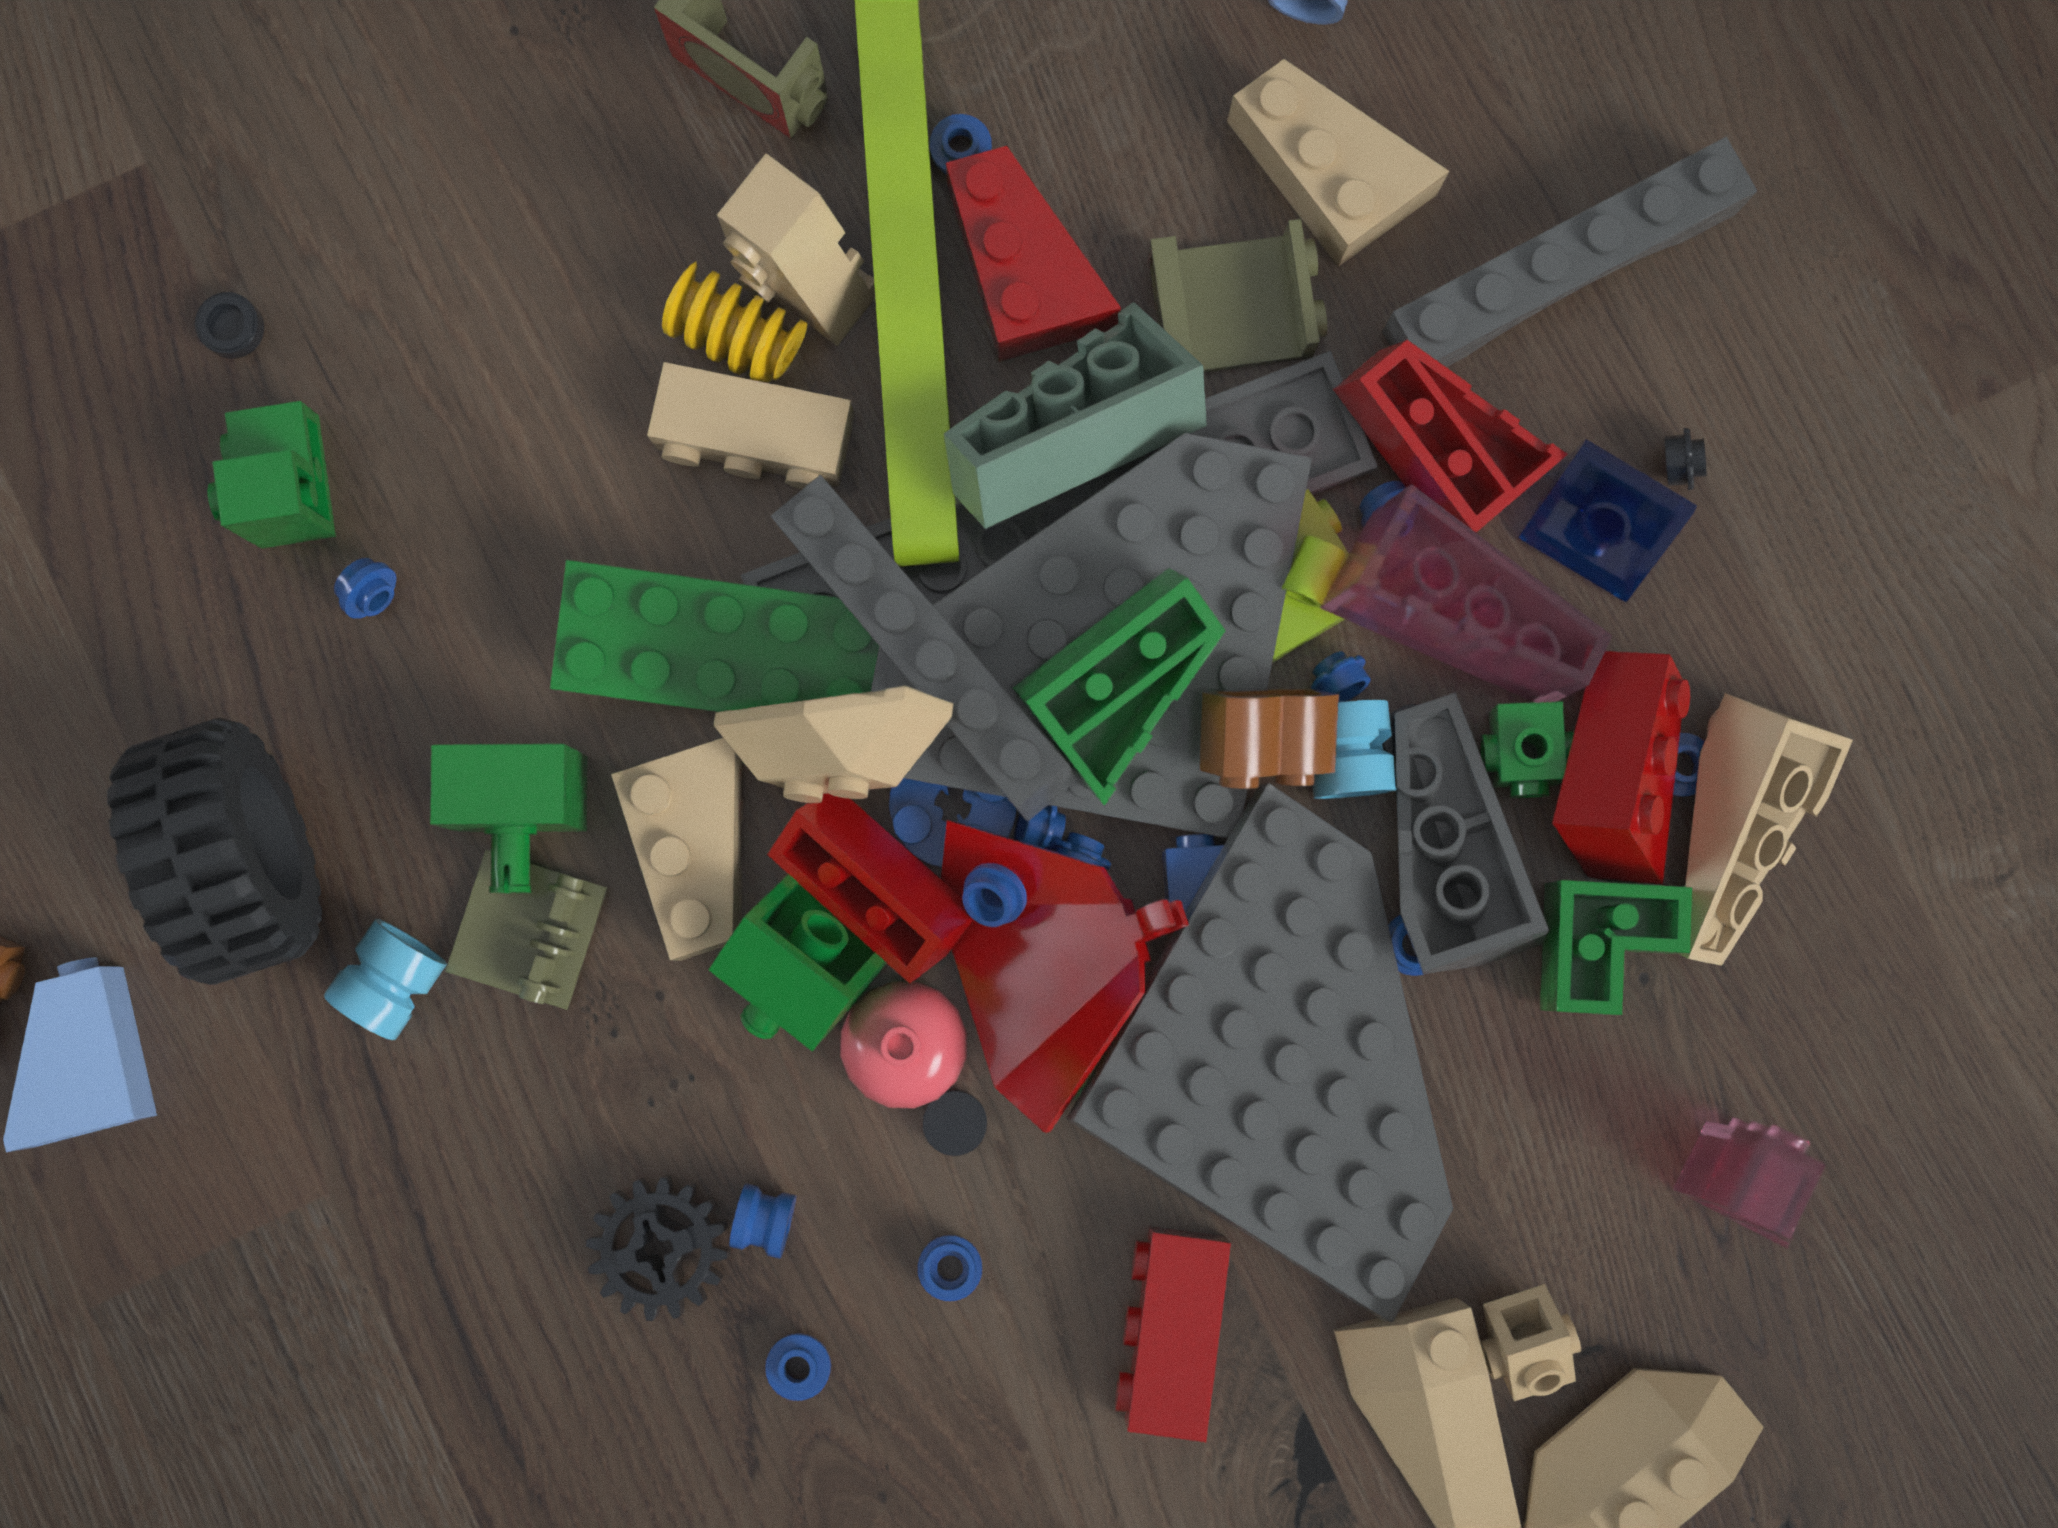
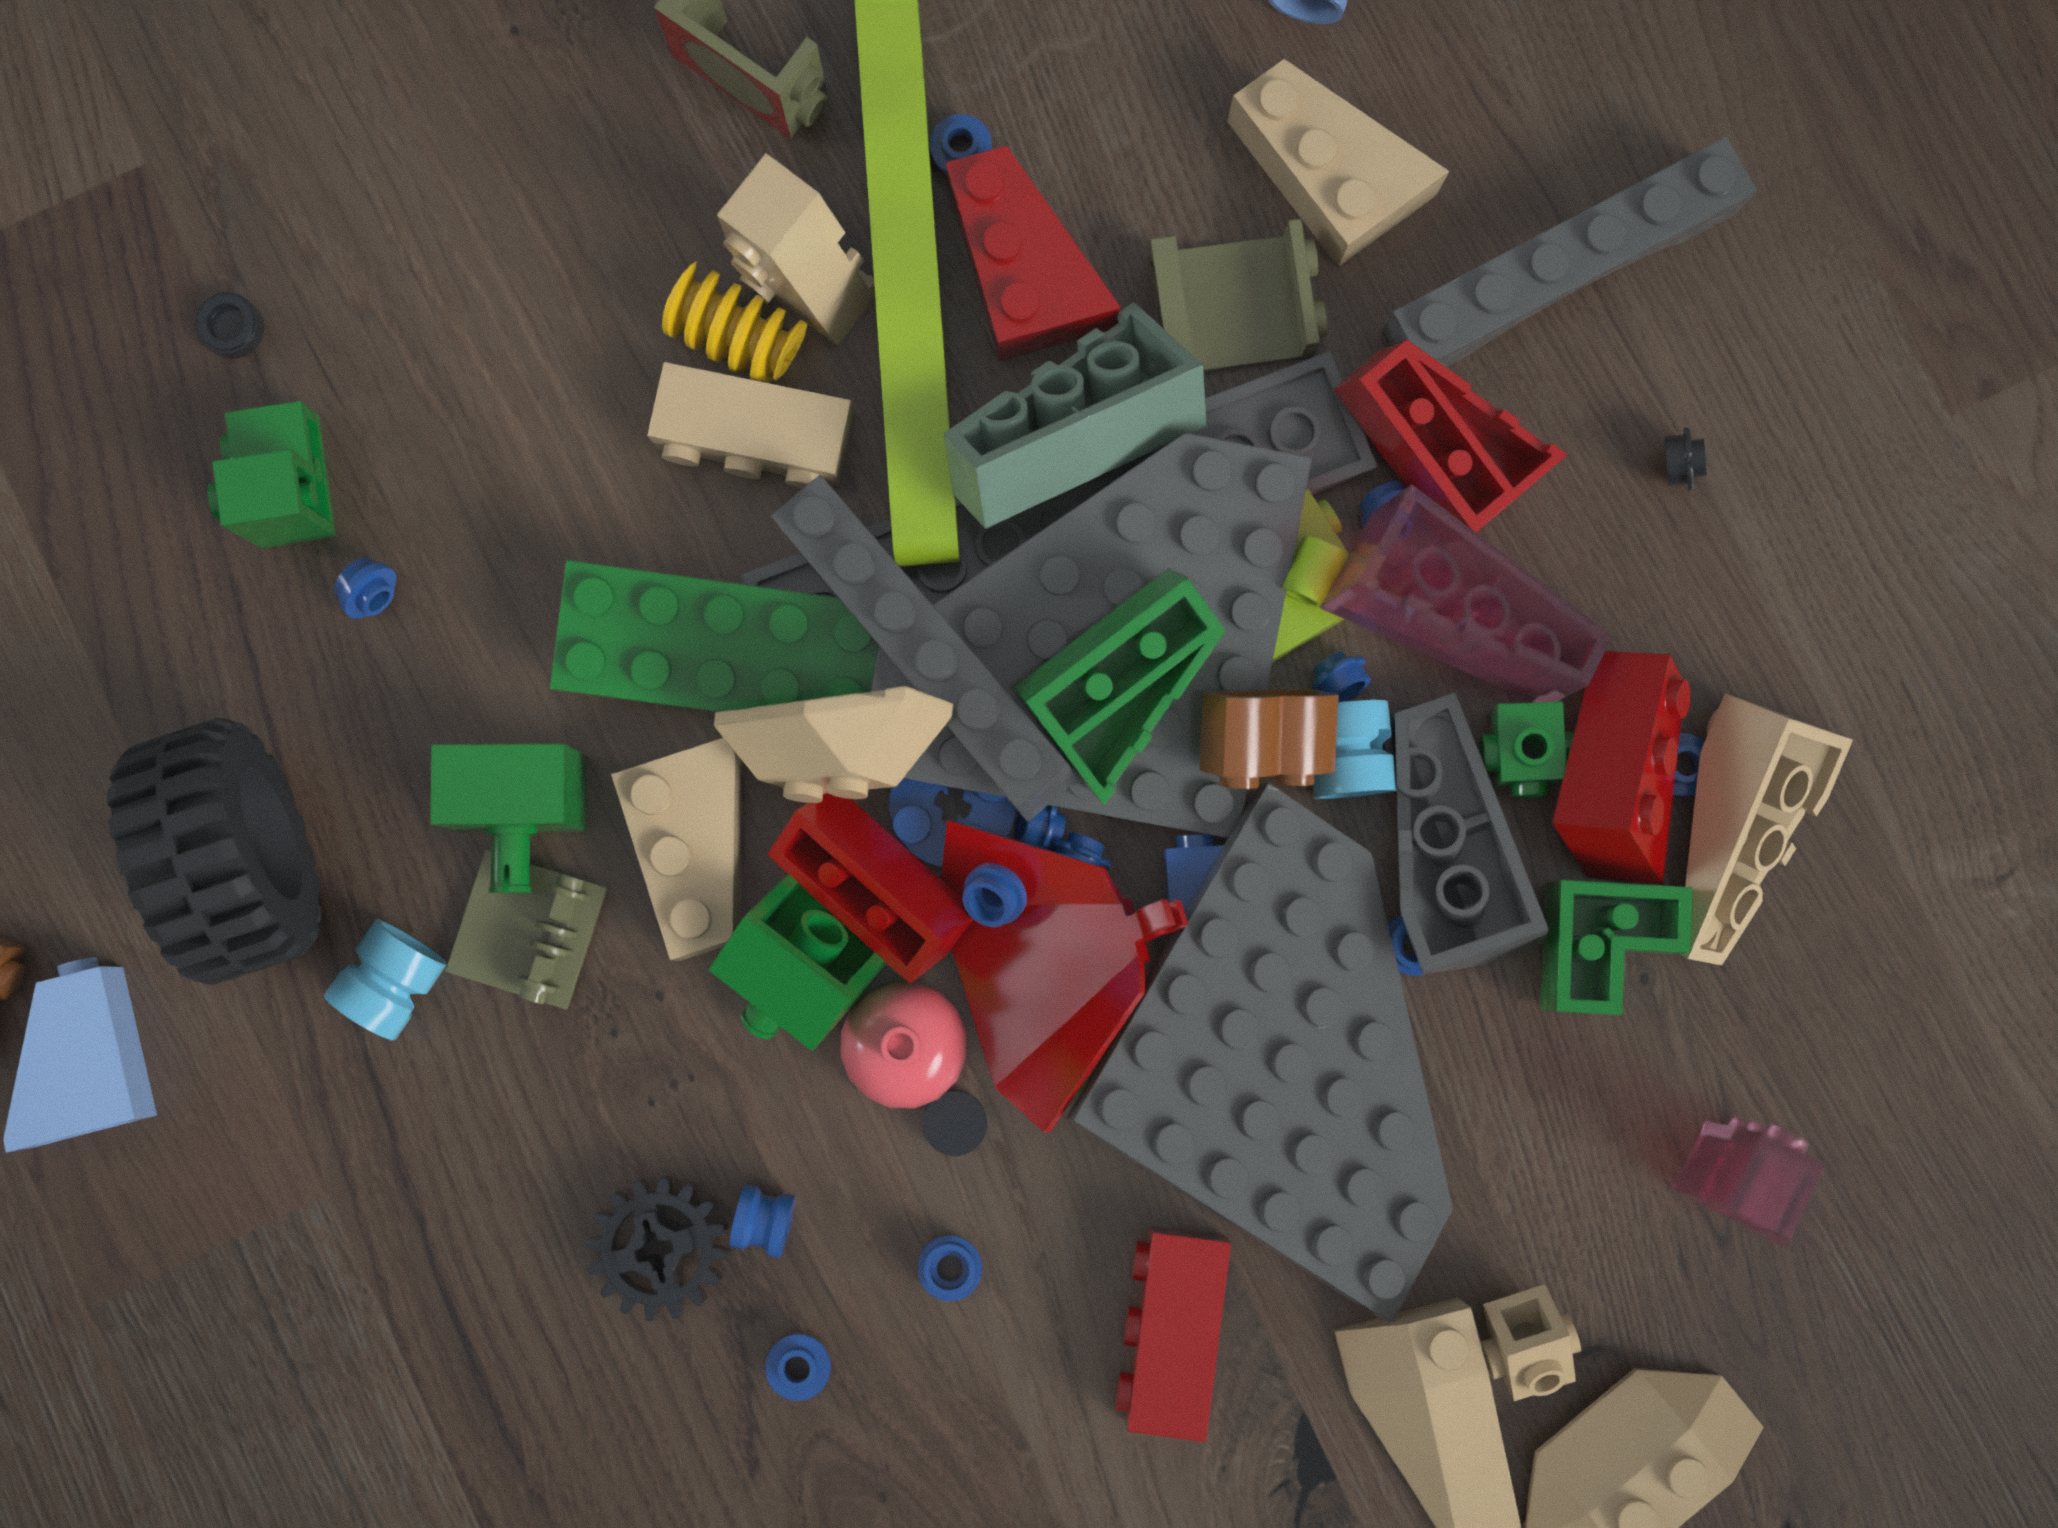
clear blue slope [1518,439,1697,603] -> none

